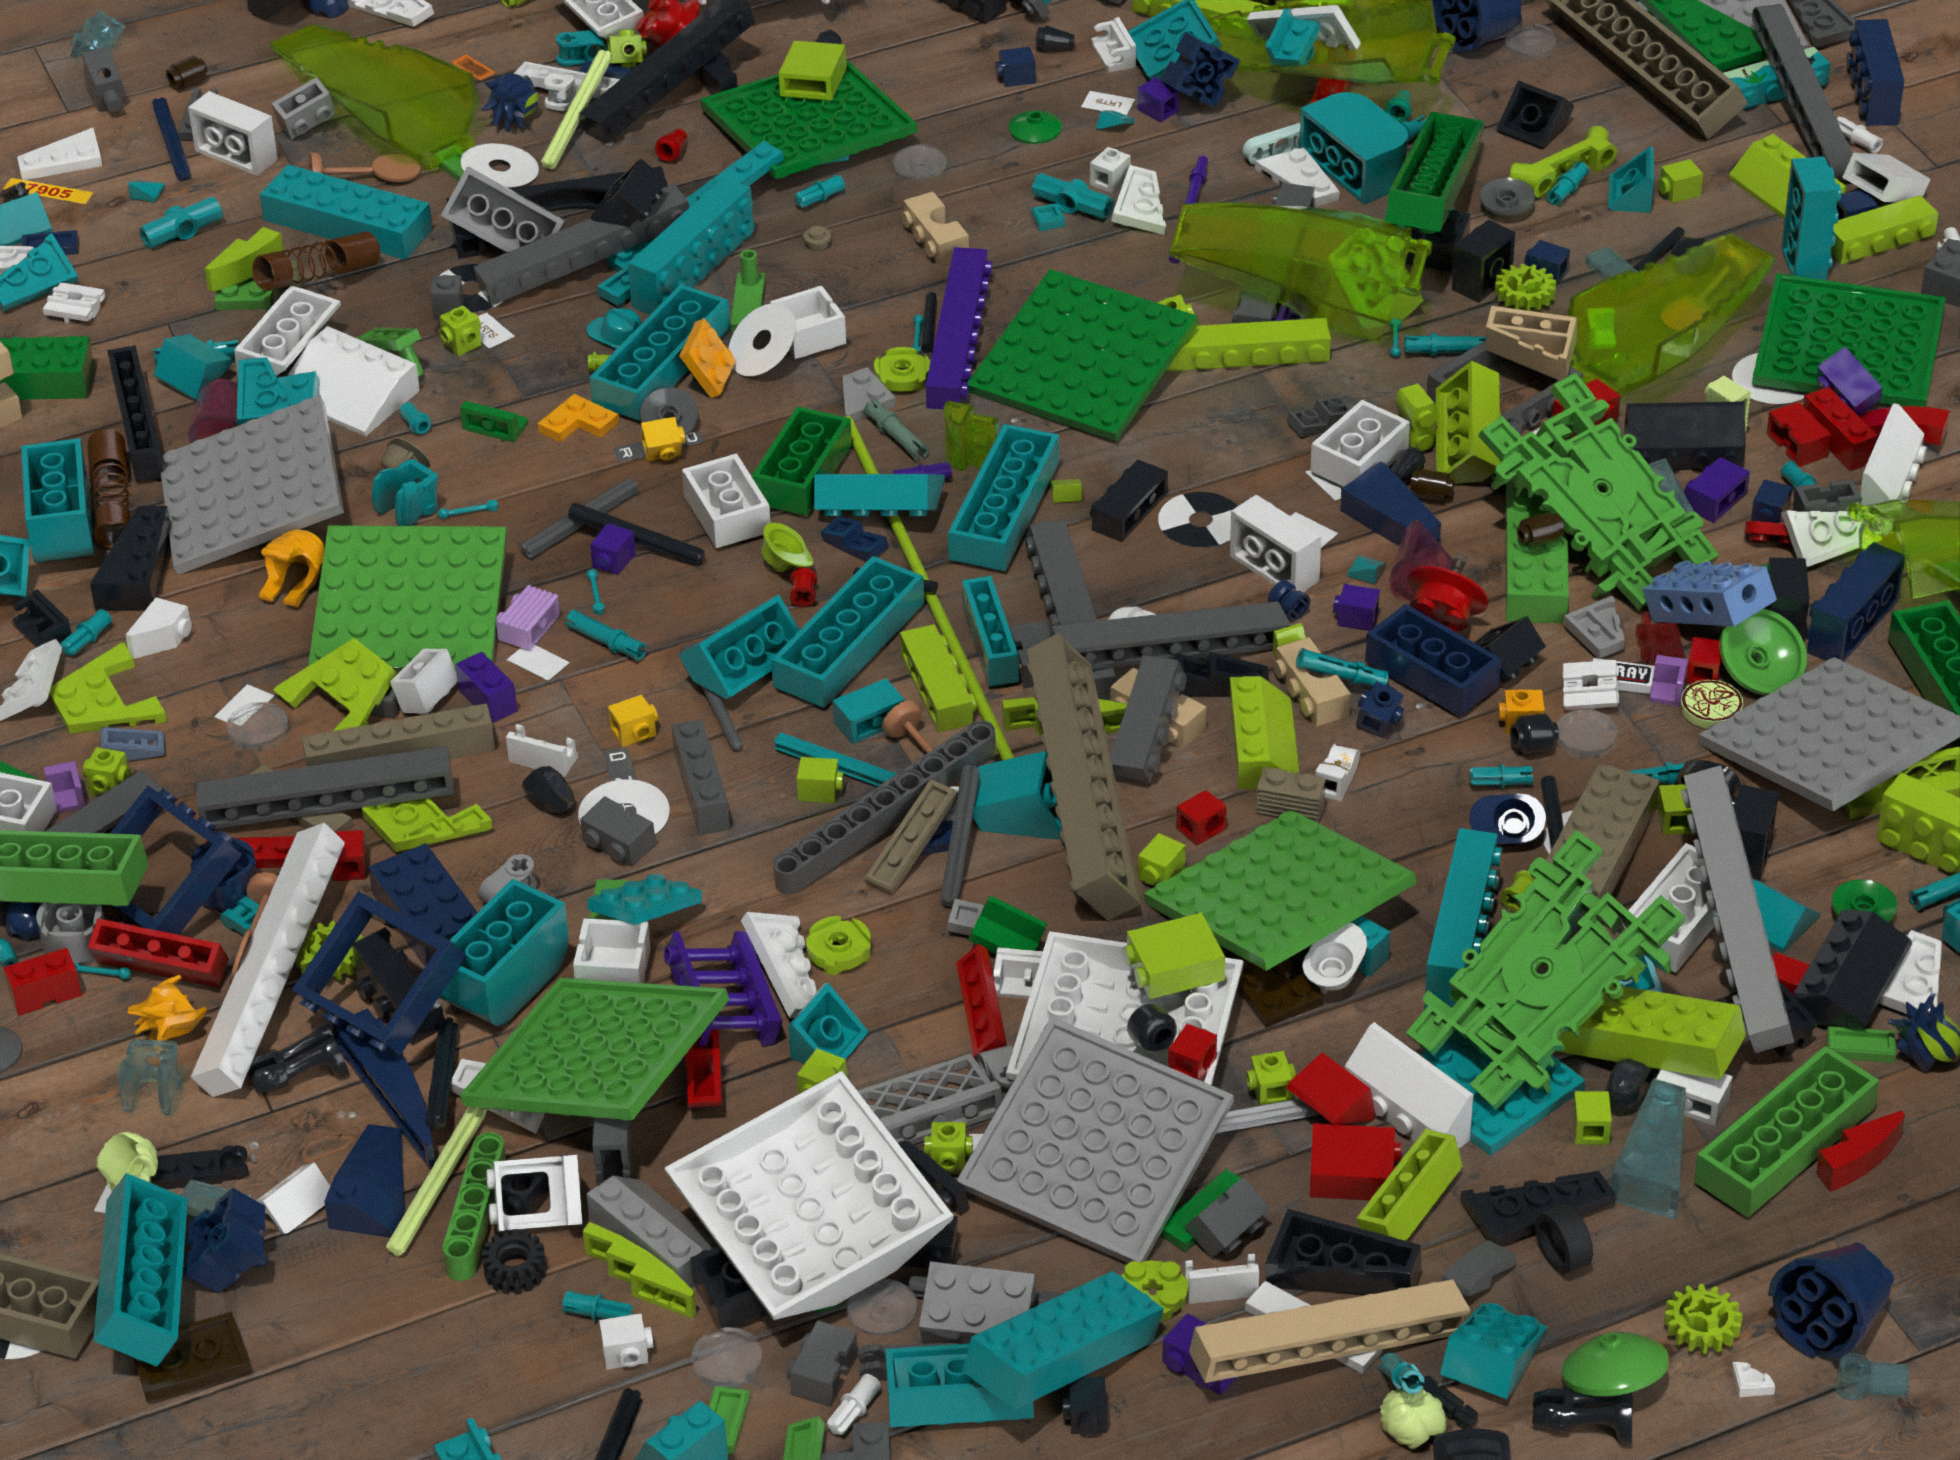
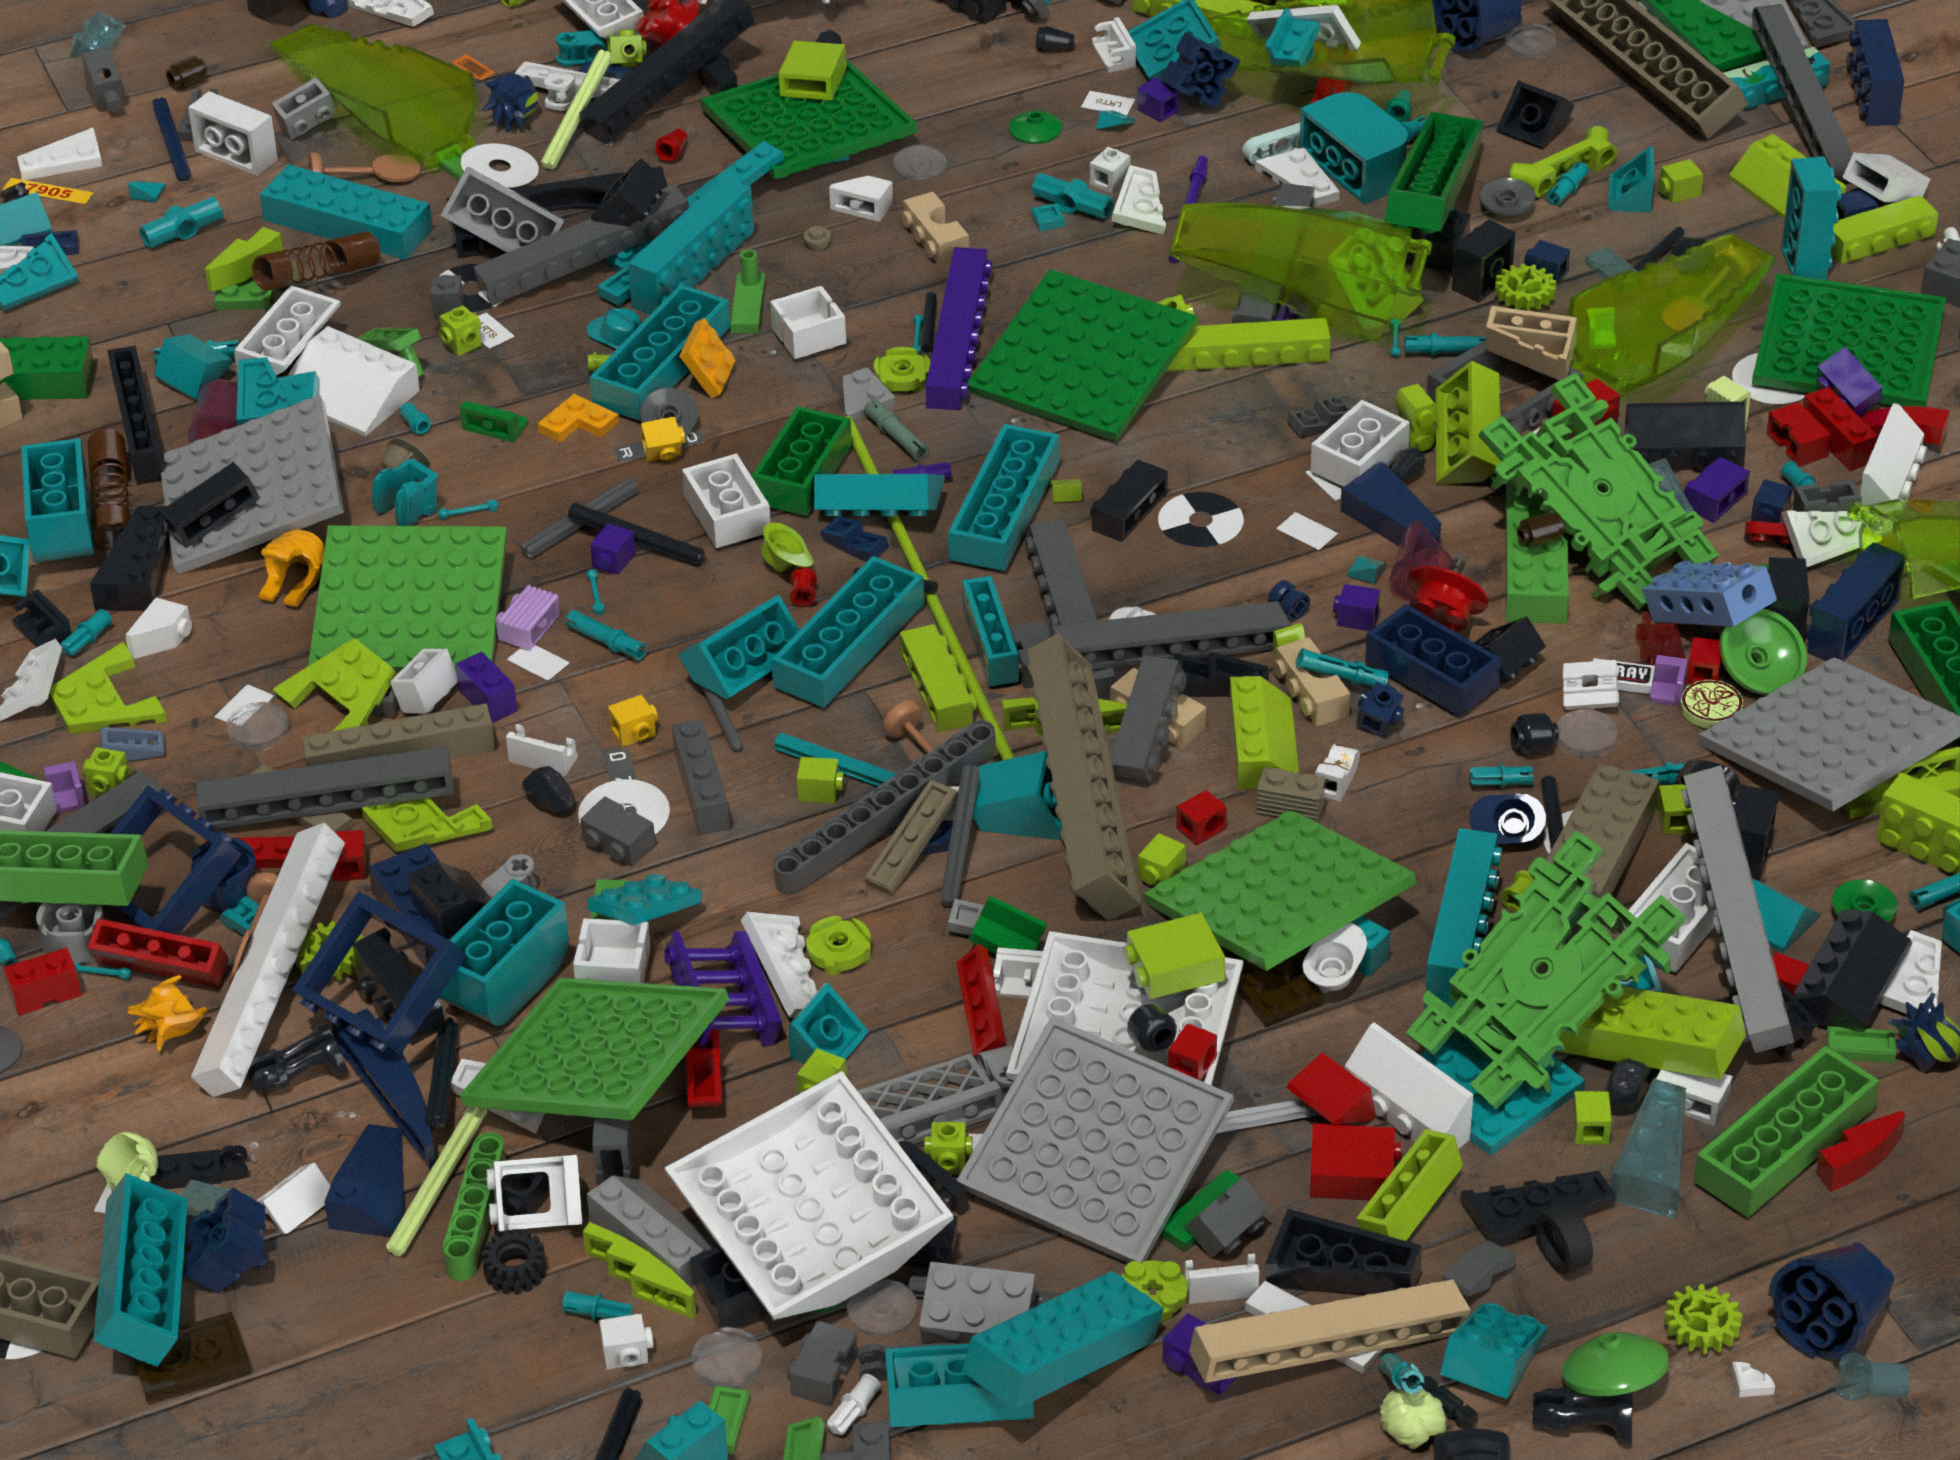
dark blue hair [4,901,48,941] -> none
white piece [43,282,105,324] -> none
clear light blue piece [118,1039,182,1115] -> none
white sticker [729,303,796,376] -> none
teal axle [794,175,845,208] -> none
teal brick [833,678,905,744] -> none
clear neon green brick [943,401,999,472] -> none
dark blue brick [995,47,1036,87] -> none
black brick [1062,1376,1107,1435] -> none
white brick [1230,495,1321,592] -> none
lime brick [1246,1051,1296,1105] -> none
dark brown brick [1410,469,1454,502] -> none
light orange brick [1498,689,1545,734] -> none
light grey wing [1563,596,1625,659] -> none
white axle [1836,117,1883,154] -> none
none -> black brick [160,462,260,548]
none -> black slope [408,861,492,939]
none -> white slope [829,176,893,222]

